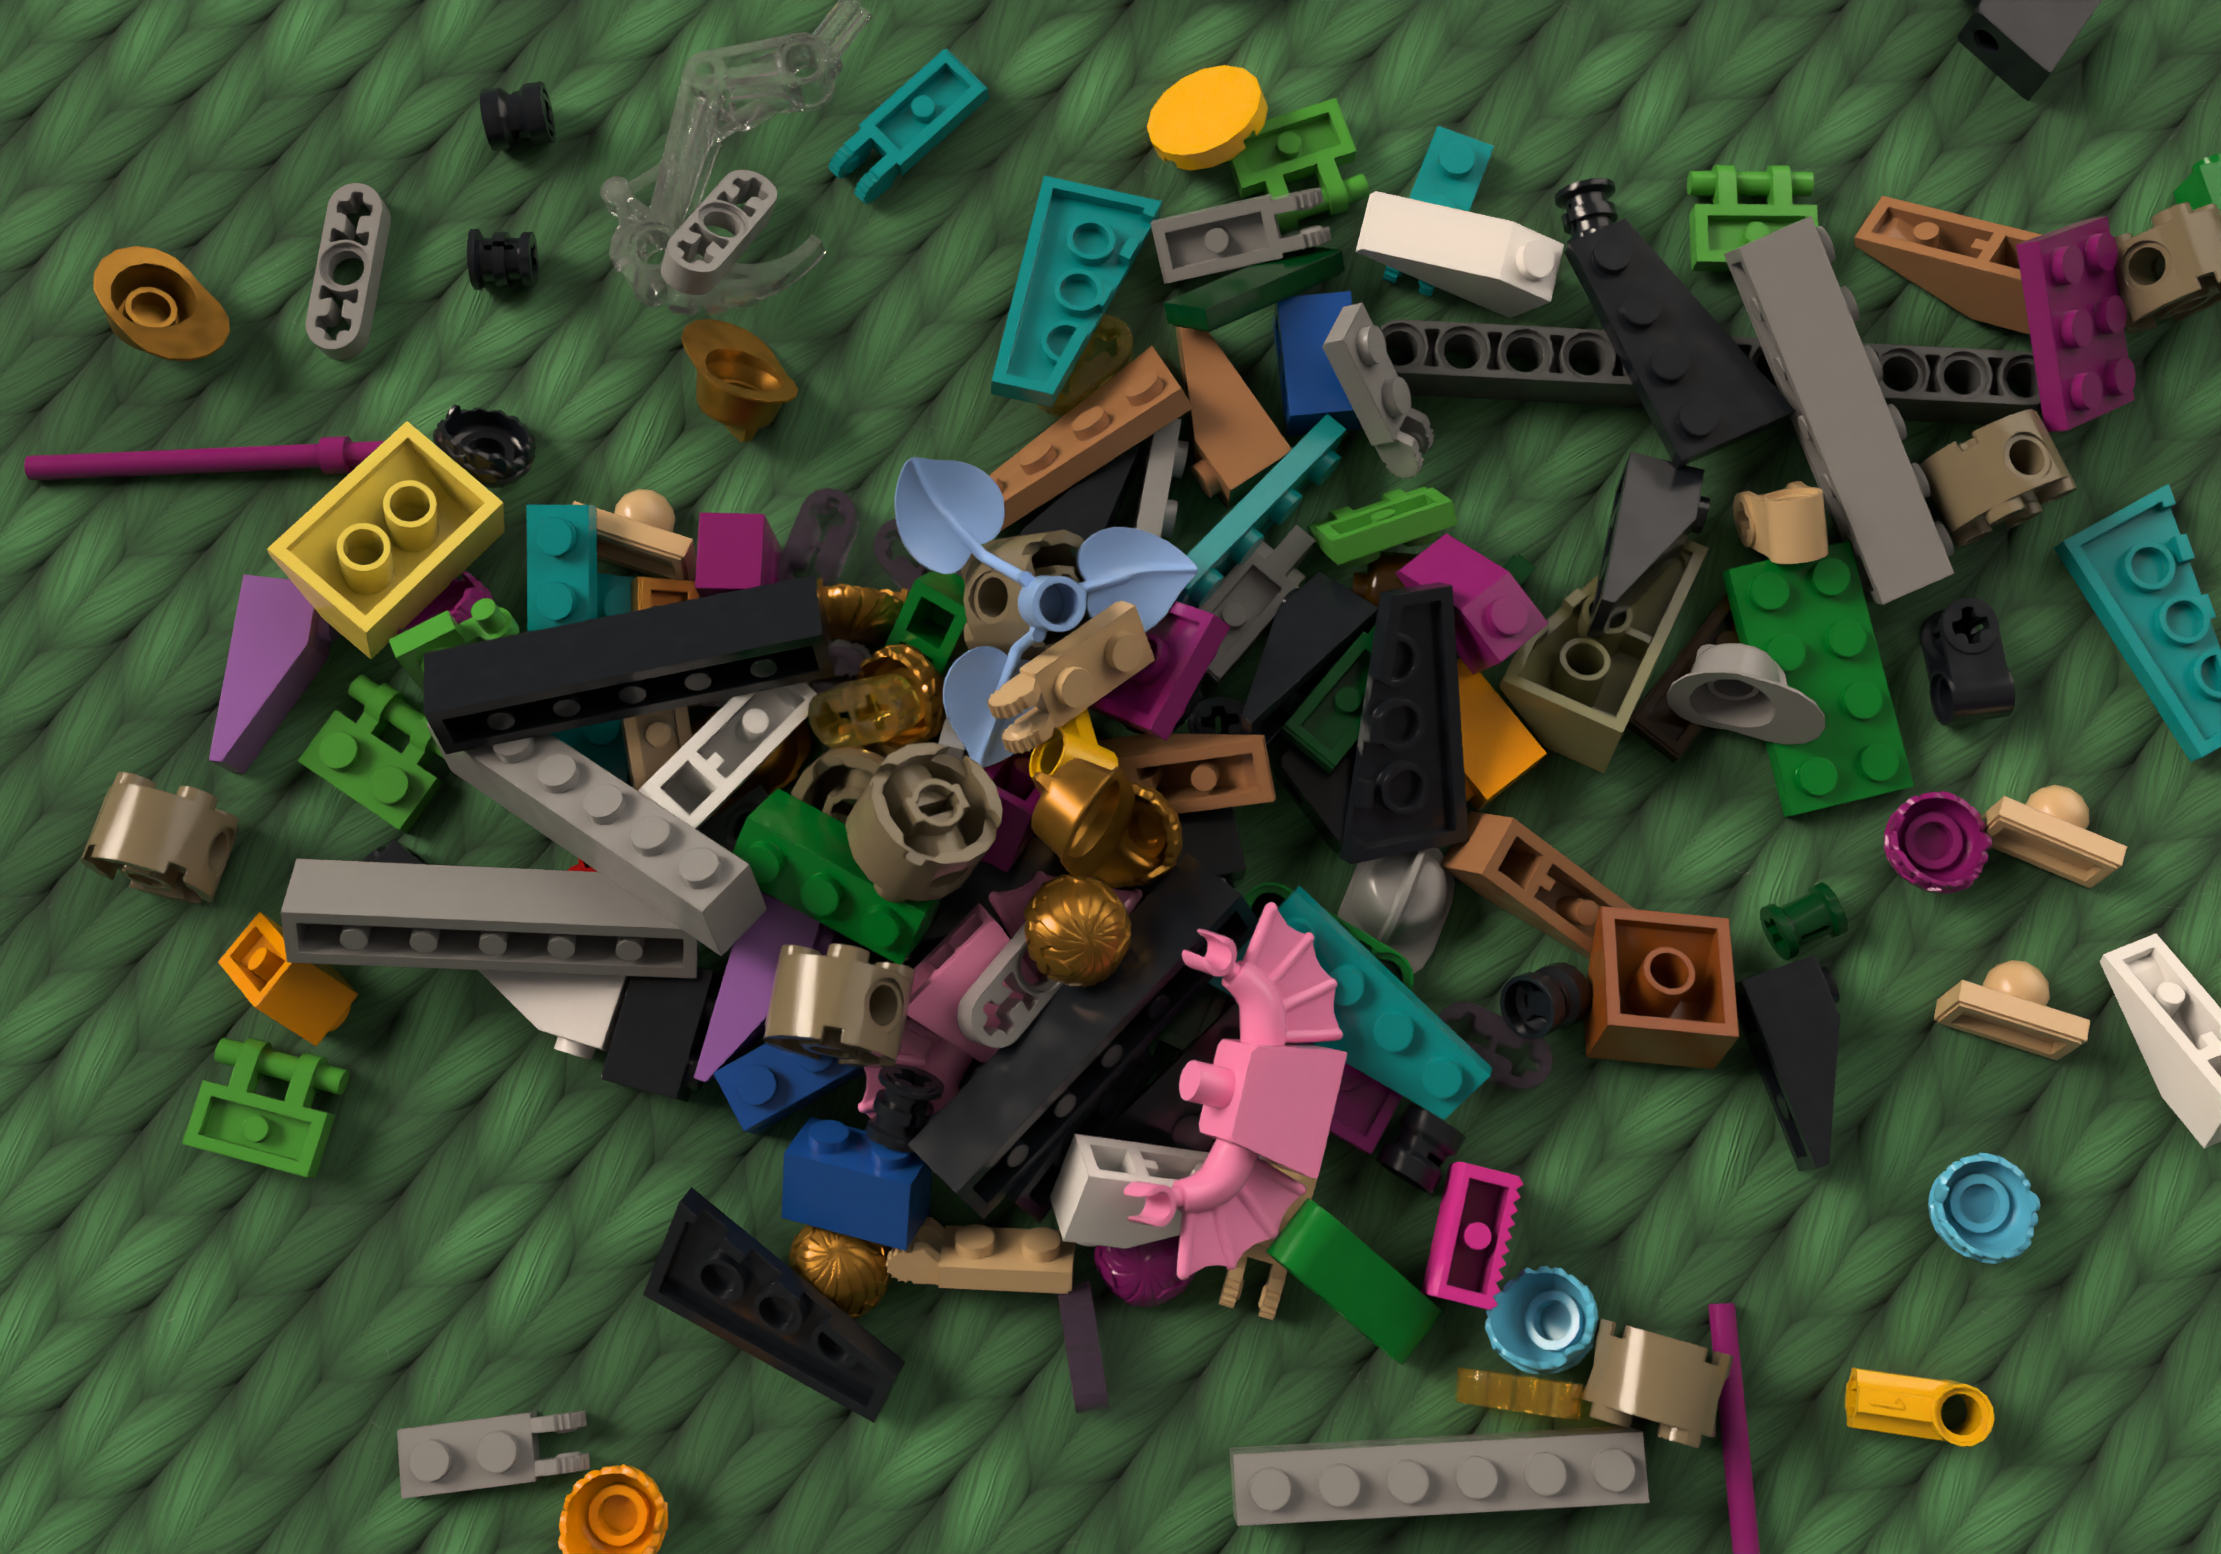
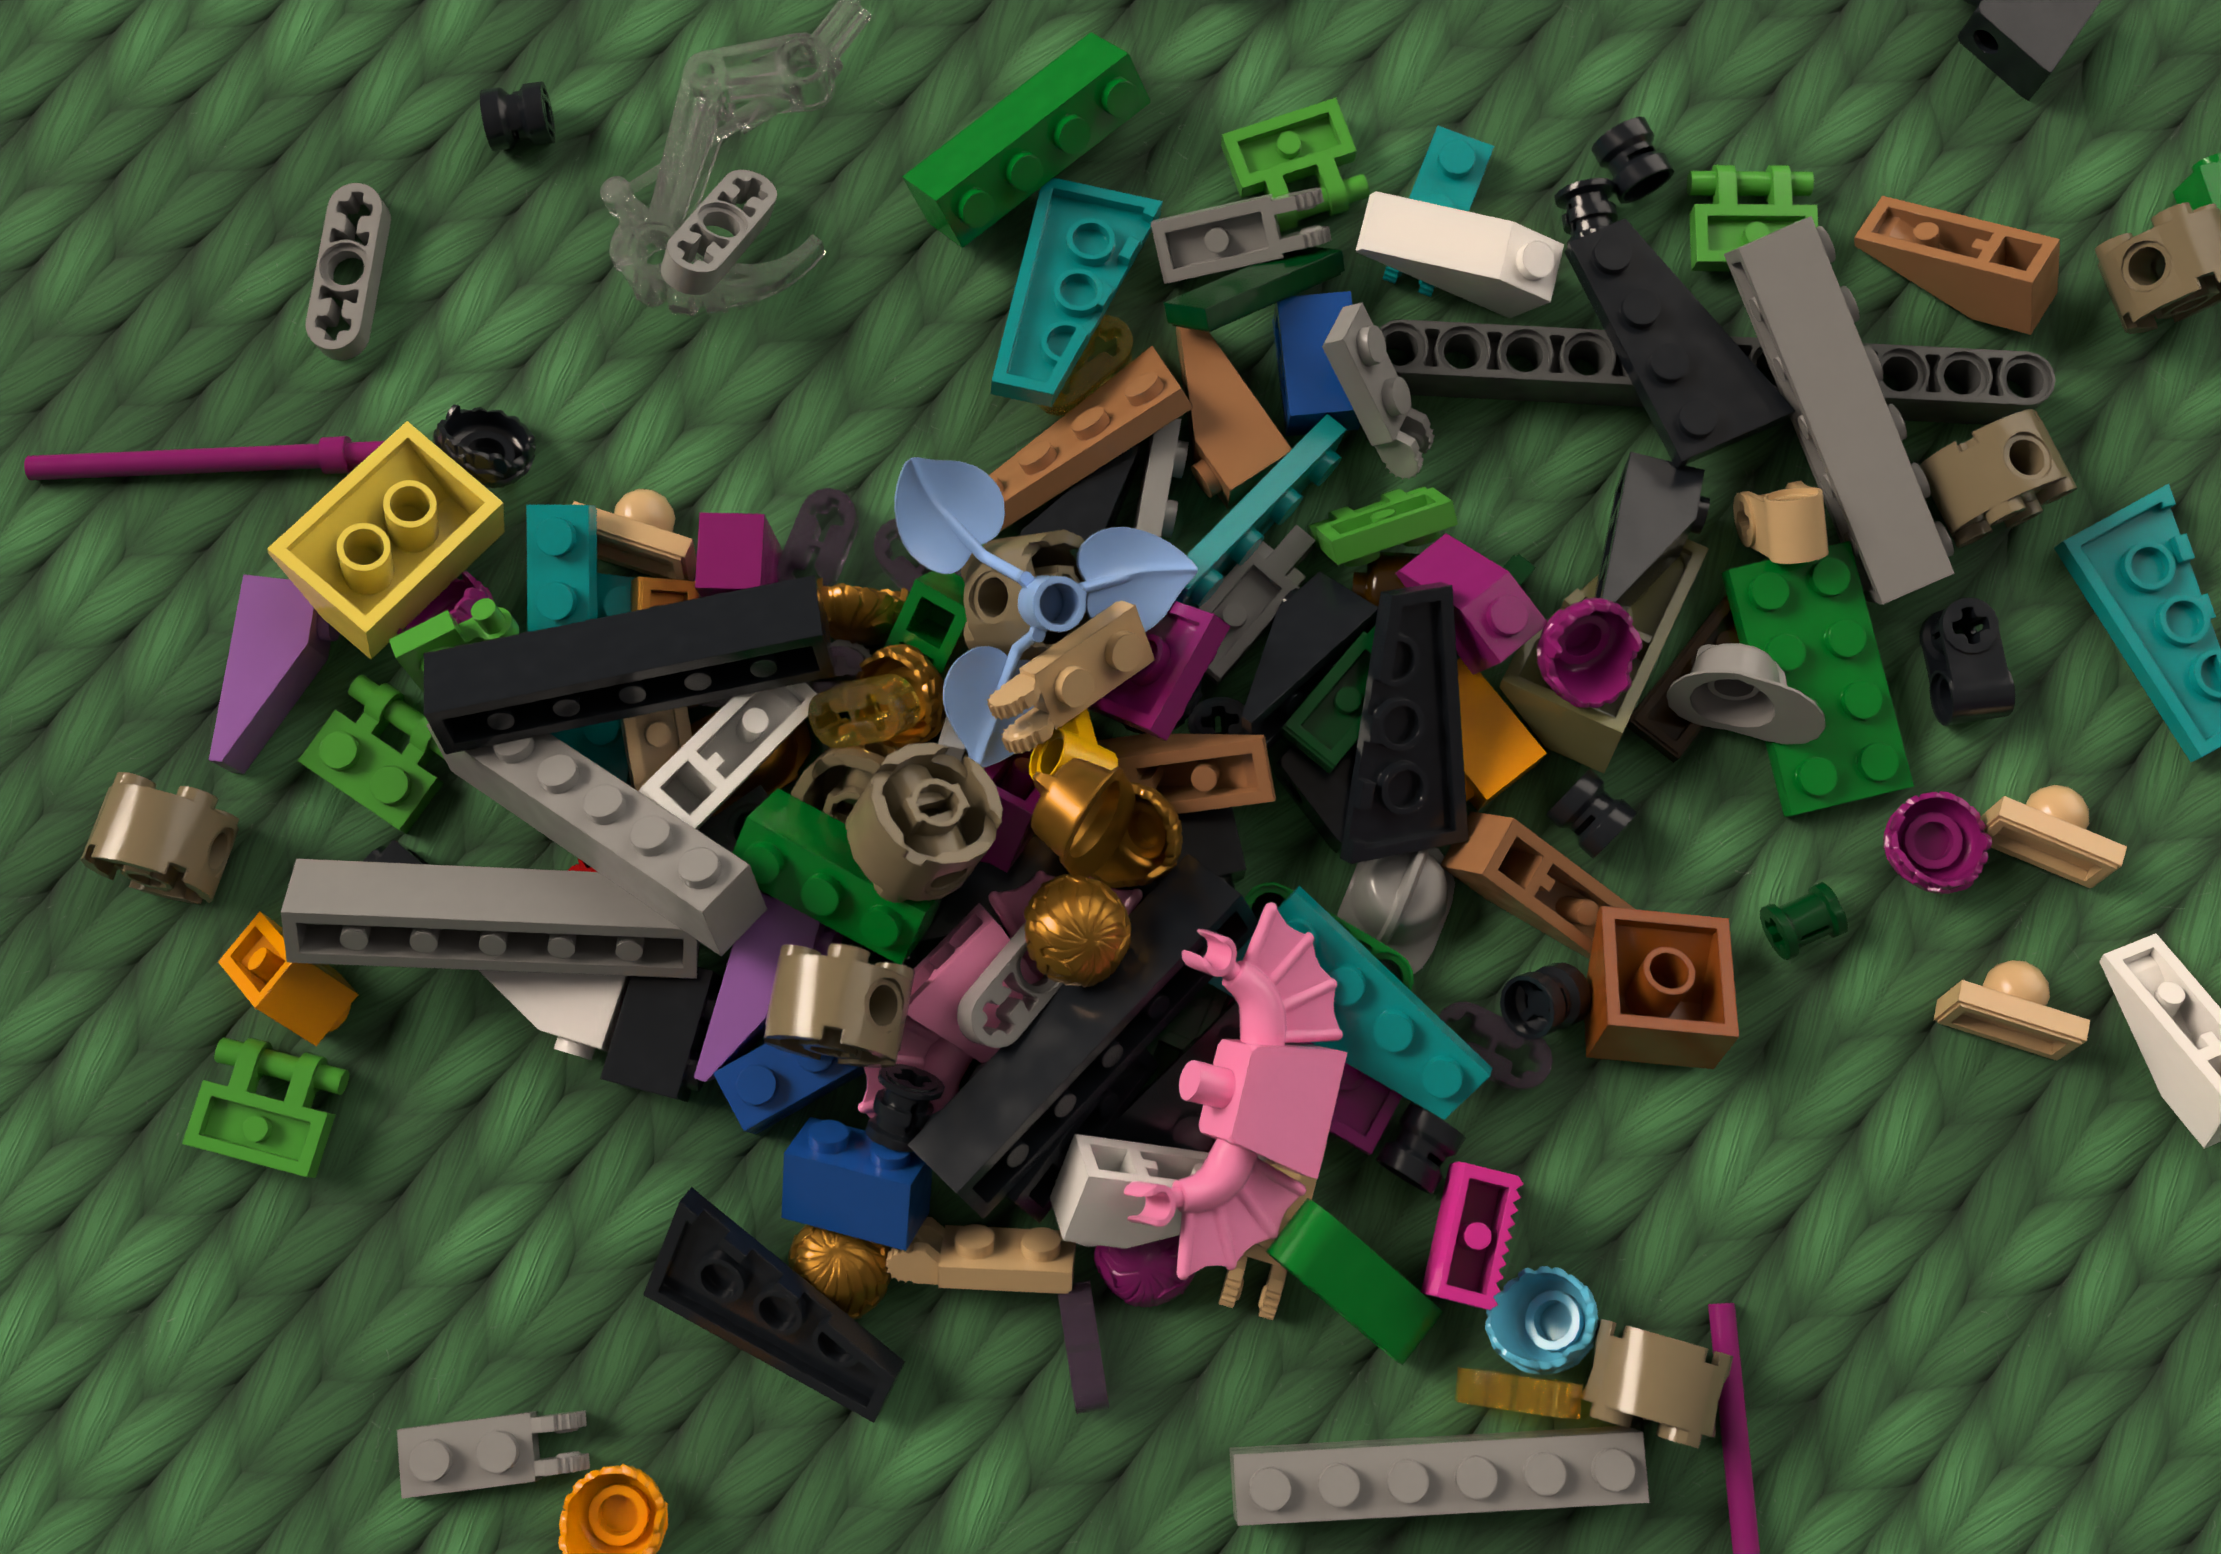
pearl gold piece [93,246,230,361] -> none
black bush [467,229,539,290] -> none
pearl gold piece [681,319,799,442] -> none
teal hinge [828,48,989,204] -> none
yellow tile [1147,65,1268,171] -> none
black slope [1735,955,1840,1171] -> none
yellow piece [1844,1368,1995,1446] -> none
medium azure hair [1928,1153,2040,1264] -> none
magenta plate [2016,216,2136,432] -> none
none -> green brick [902,32,1151,248]
none -> magenta hair [1536,597,1643,708]
none -> black wheel [1546,769,1637,859]
none -> black wheel [1591,117,1674,204]

